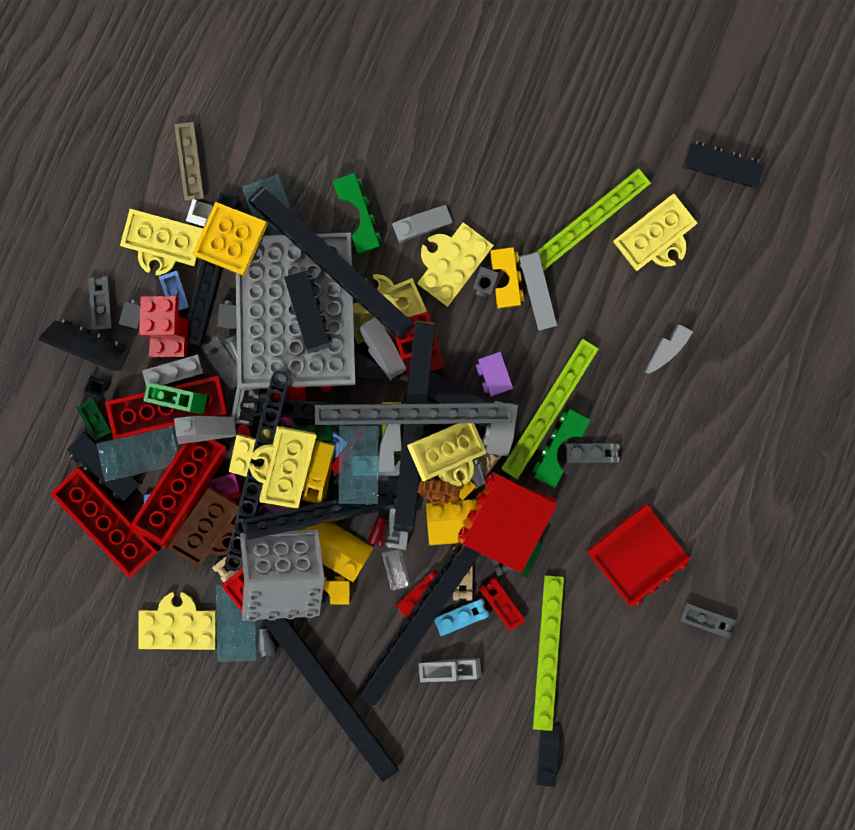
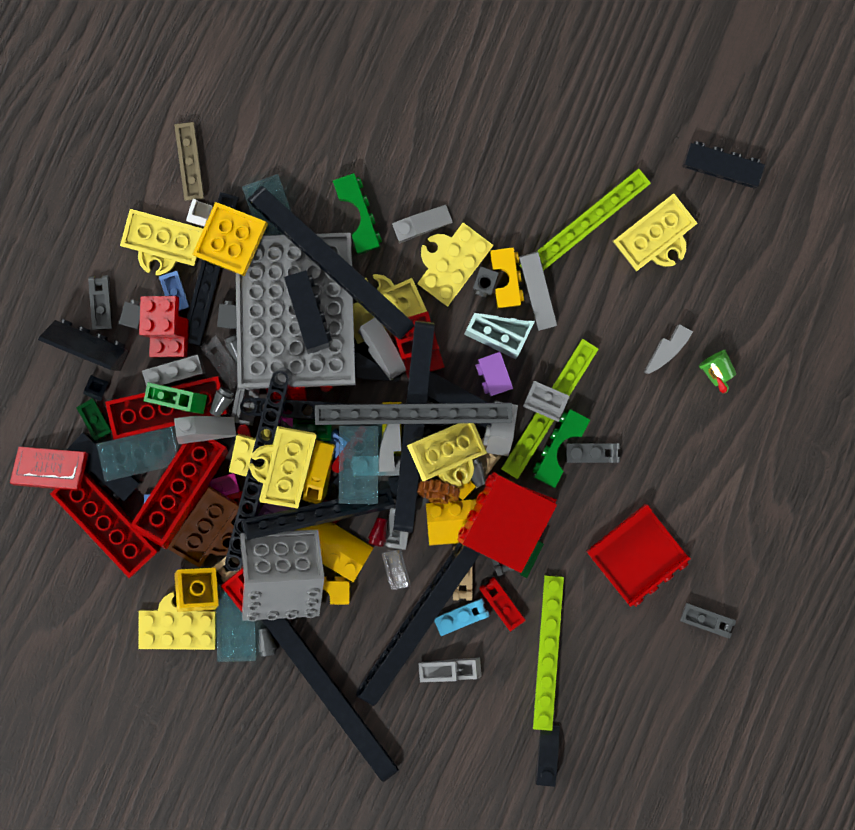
red plate [396,570,438,618] -> none
none -> tile [10,447,88,491]
none -> yellow brick [175,568,219,612]
none -> dark grey cone [209,387,234,417]
none -> light aqua wedge [464,313,535,359]
none -> light grey plate [523,381,569,422]
none -> bright green hat [699,350,737,393]

